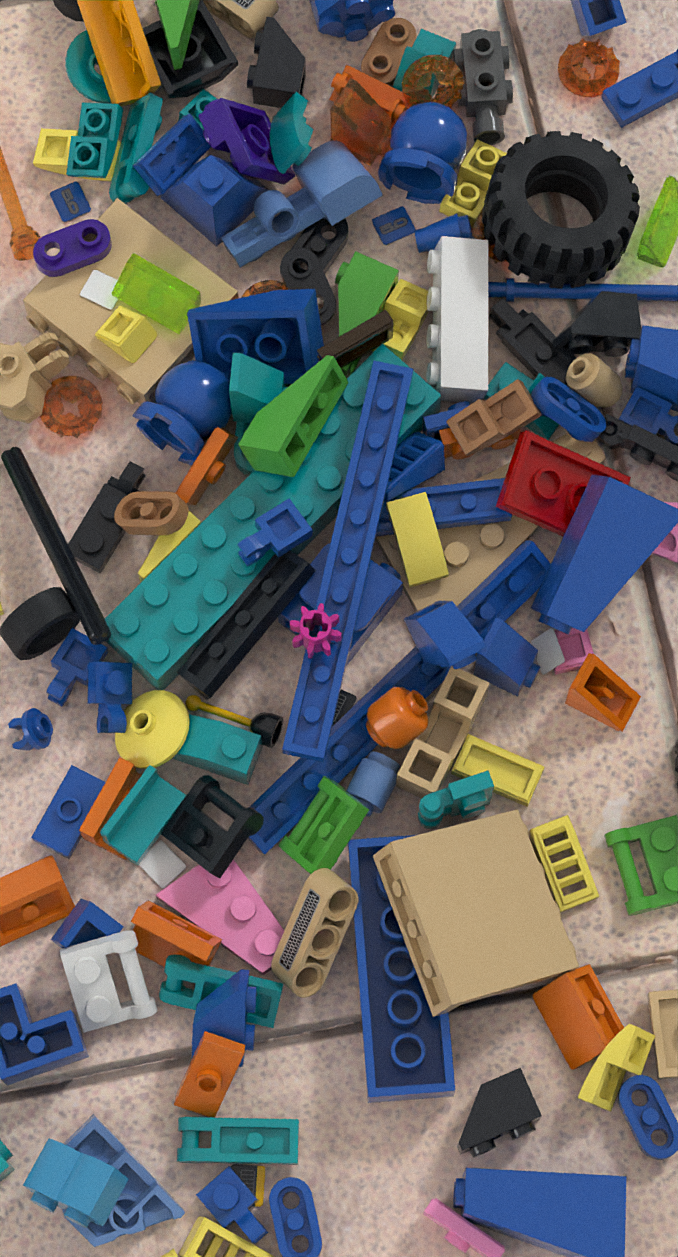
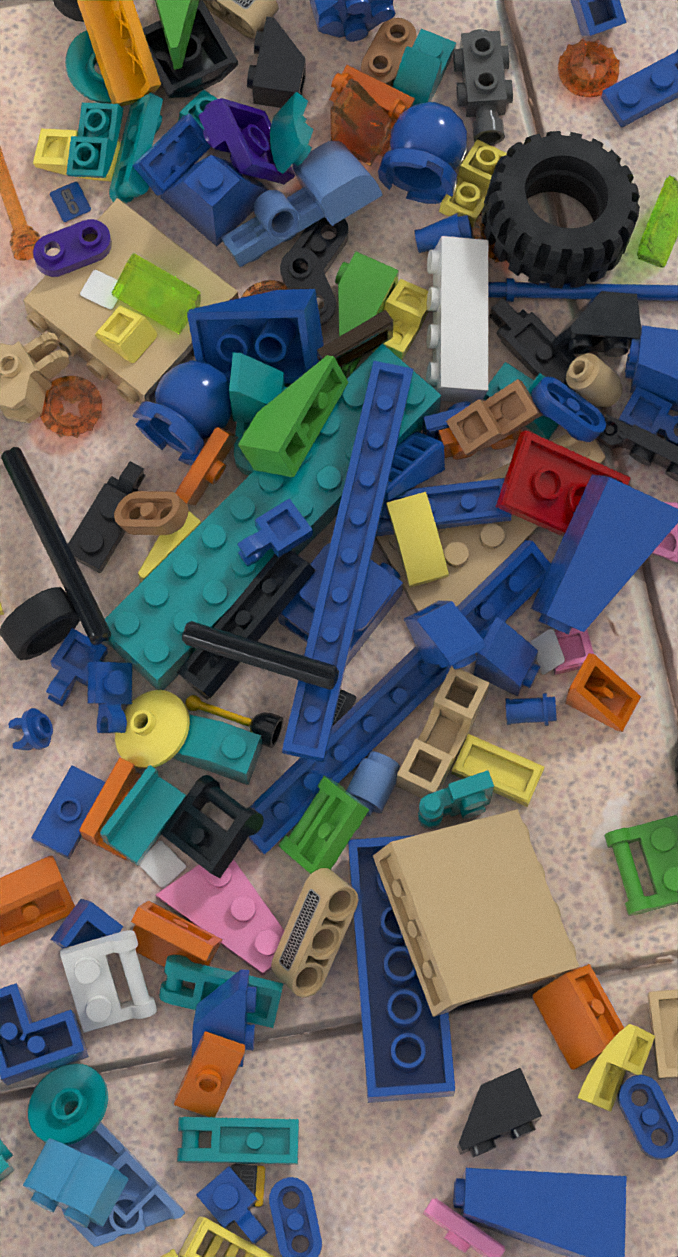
dark pink gear [290,603,342,659] -> none
orange head [366,687,428,749] -> none
blue sticker [372,206,416,245] -> none
clear orange gear [402,55,465,109] -> none
light yellow slope [529,815,599,913] -> none
none -> teal dish [28,1064,108,1145]
none -> black axle [182,621,339,690]
none -> blue pin [505,693,557,726]

